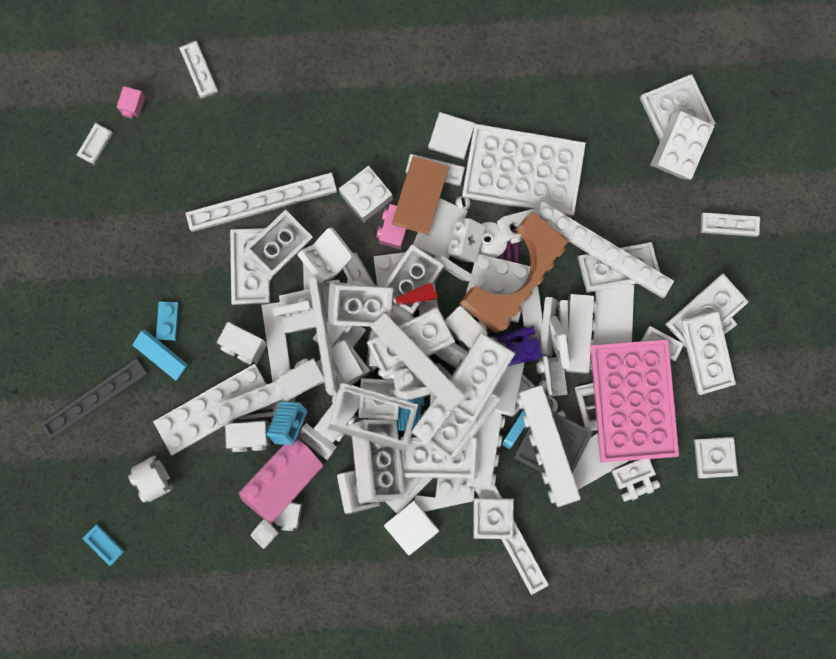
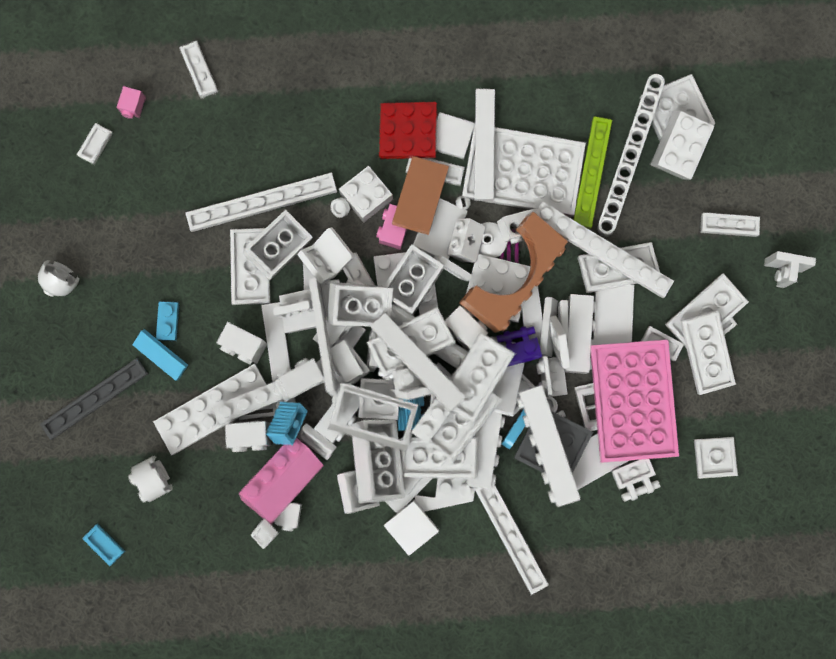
red slope [395,283,438,305] -> none
white tile [474,498,513,539] -> none
none -> white cylinder [38,260,79,297]
none -> white tile [331,198,350,218]
none -> red plate [379,102,437,159]
none -> white tile [474,89,495,201]
none -> lime plate [573,116,612,229]
none -> white beam [598,74,665,237]
none -> white bracket [764,251,816,288]

